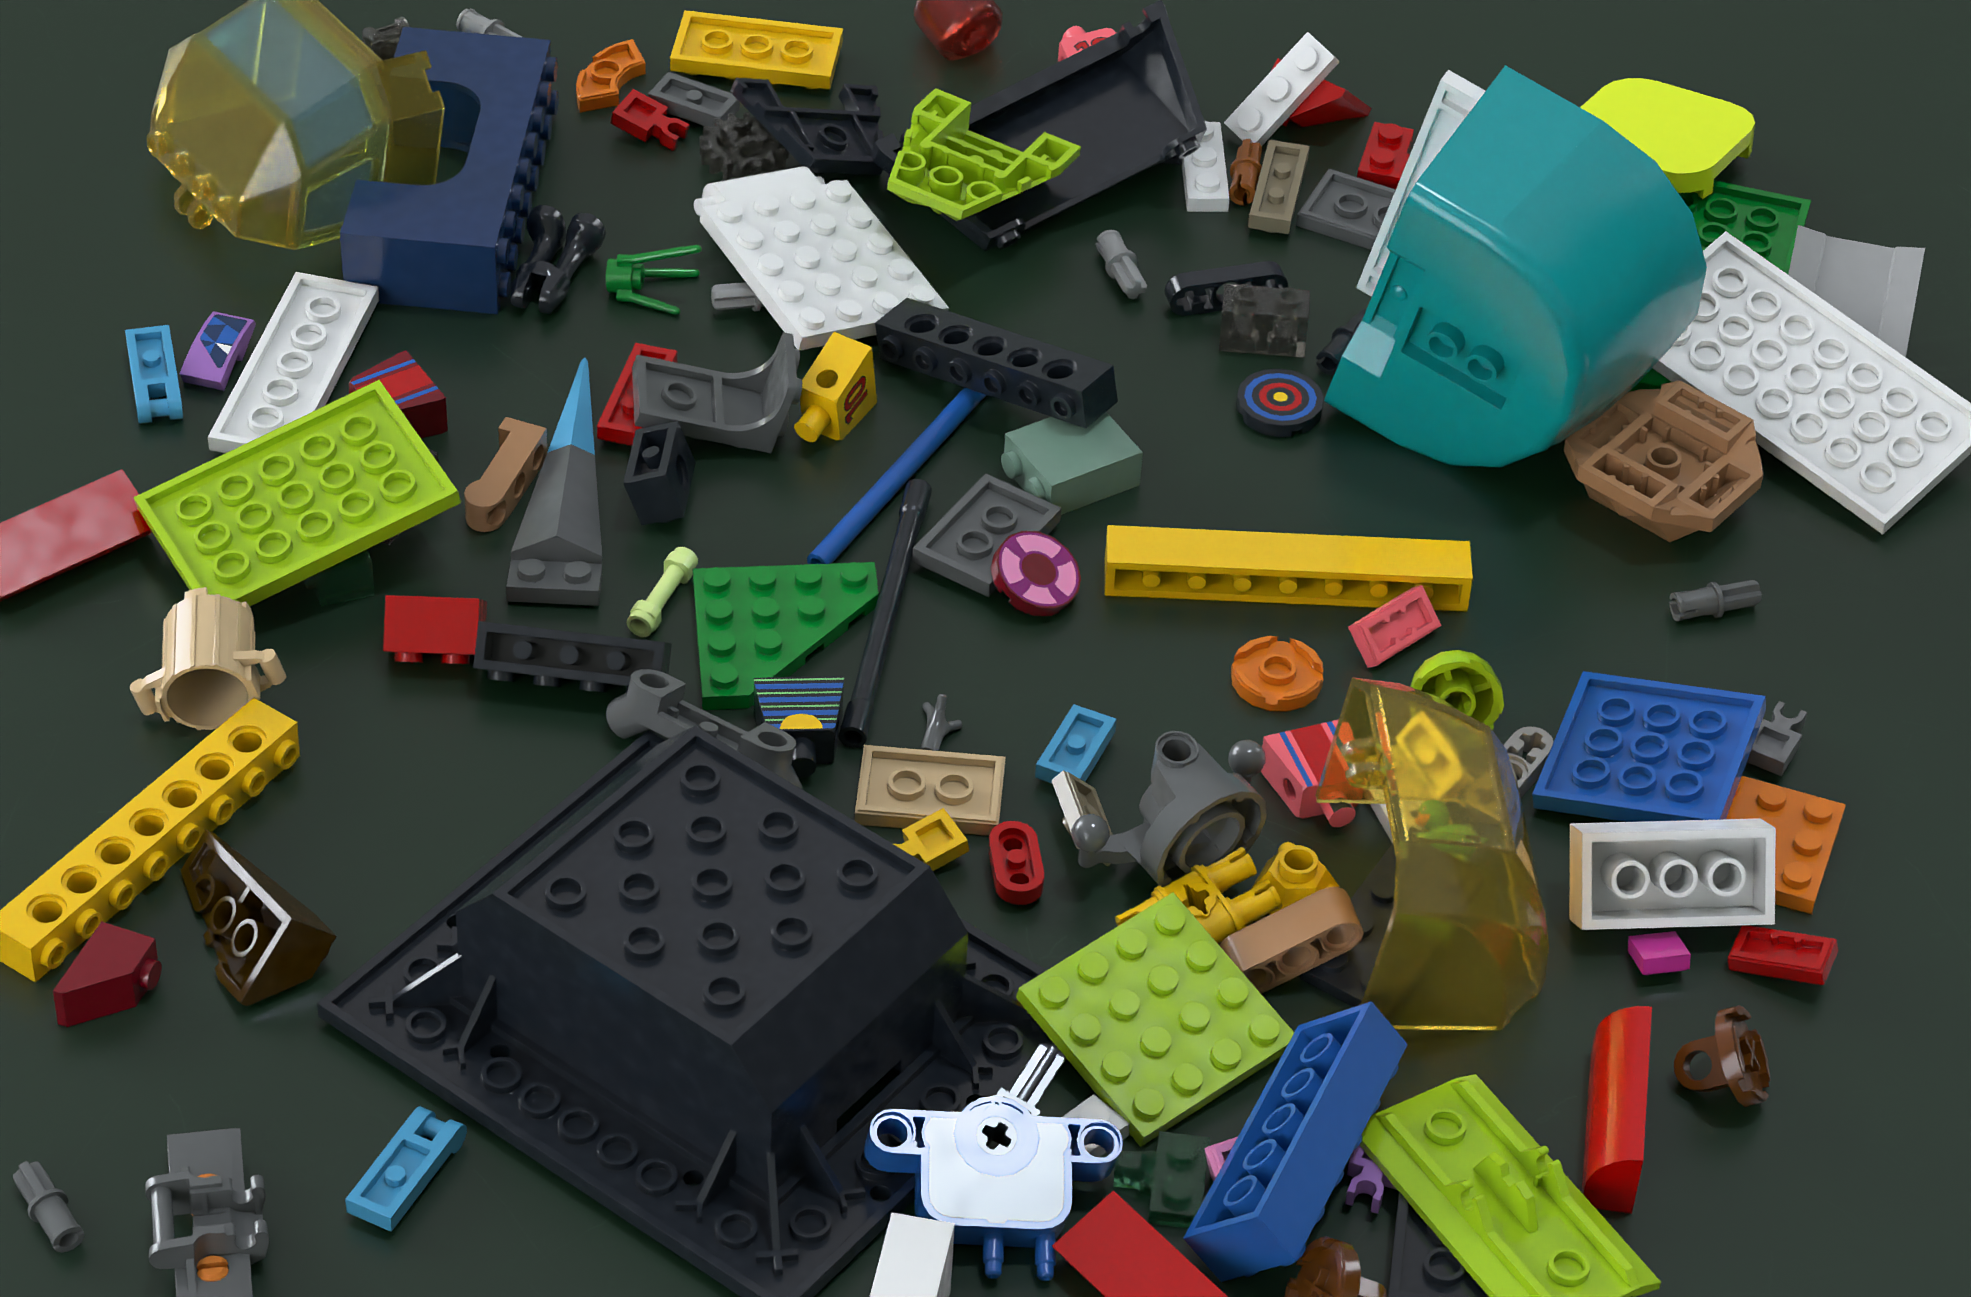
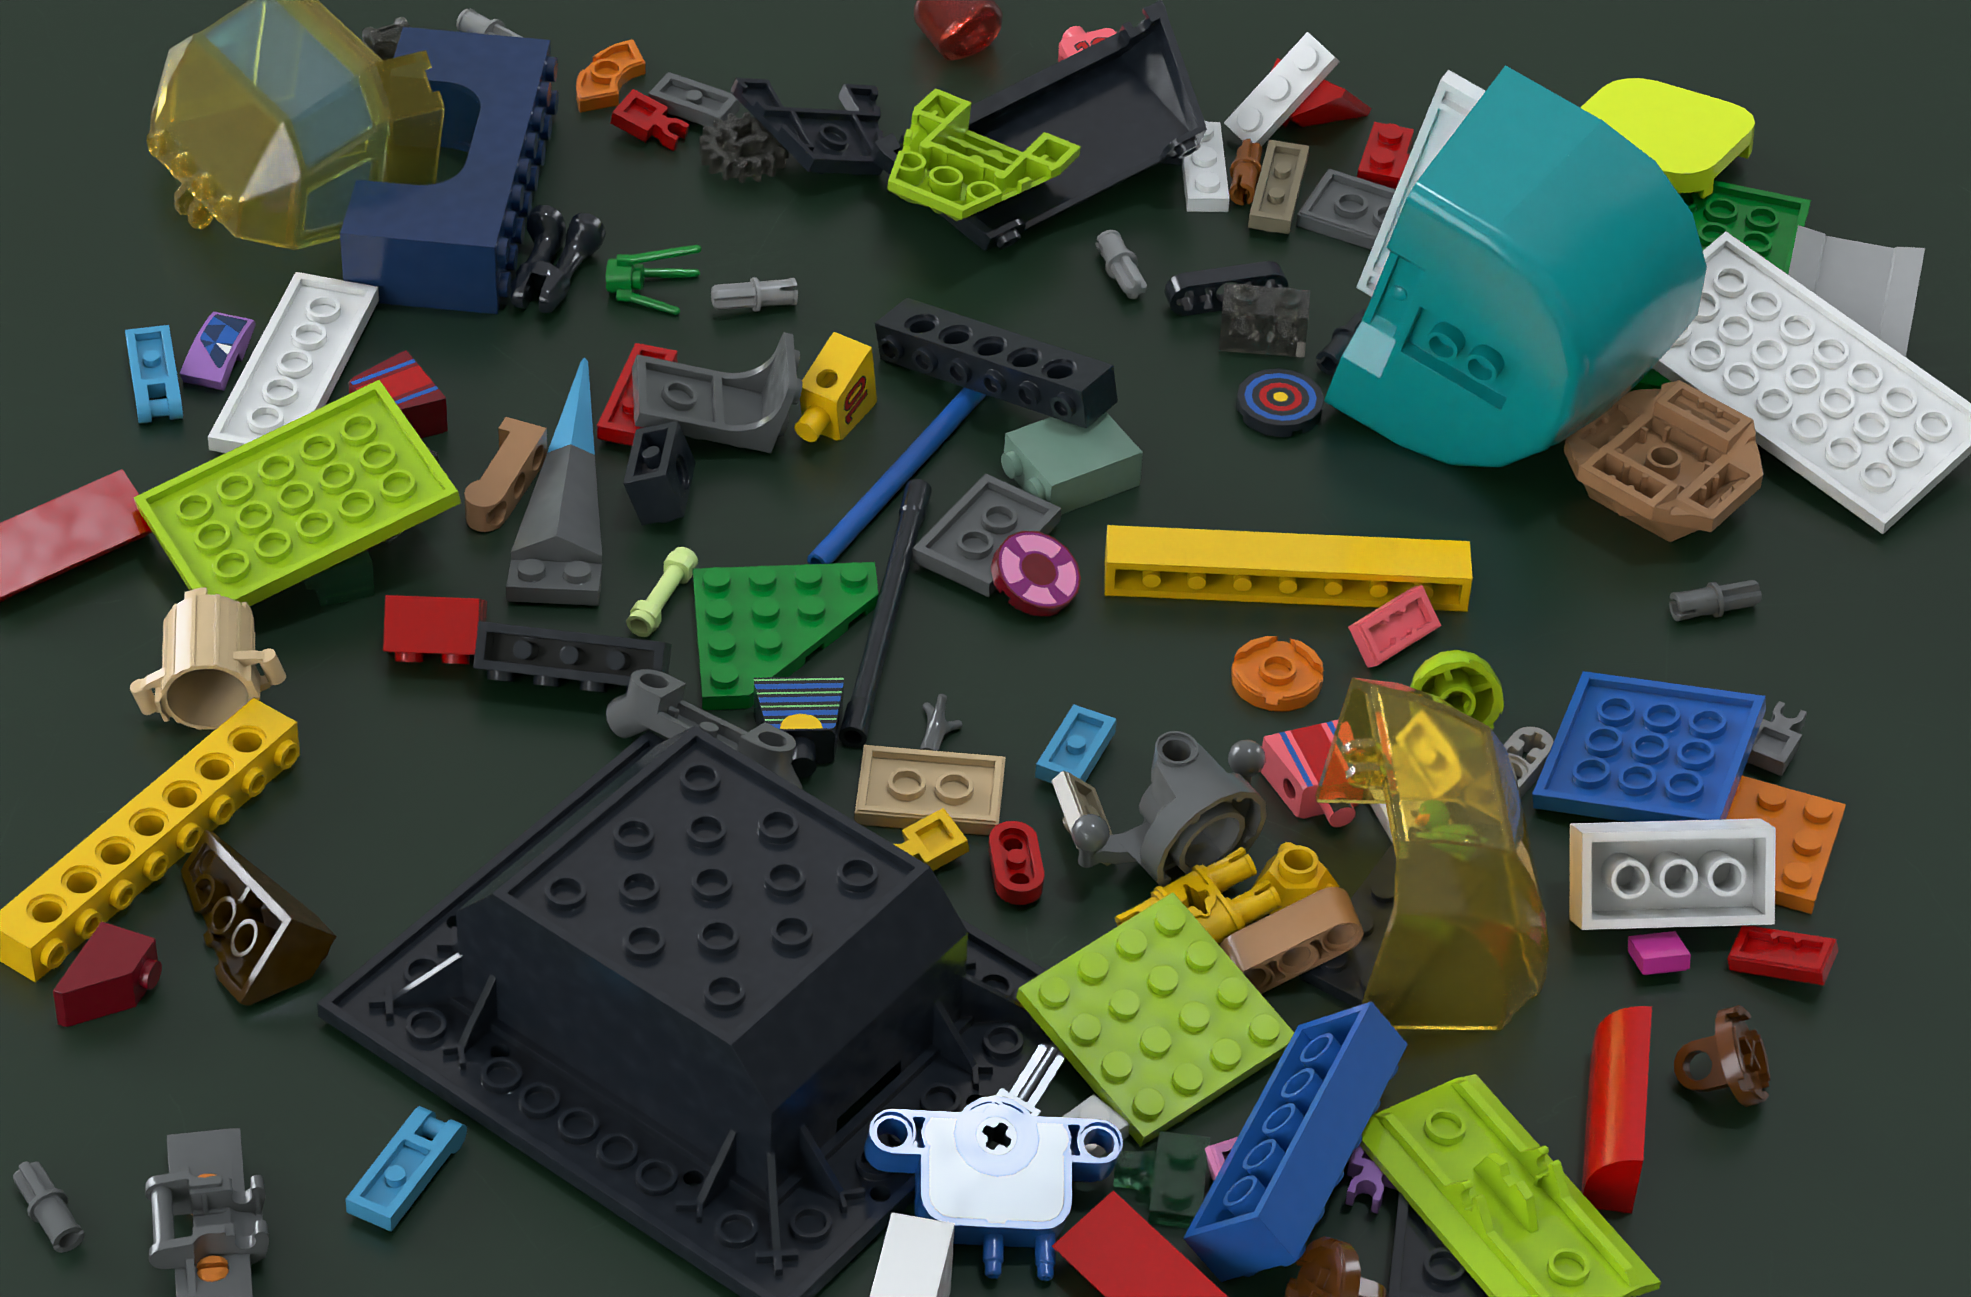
yellow plate [670,10,843,89] -> none
white plate [694,166,949,351] -> none

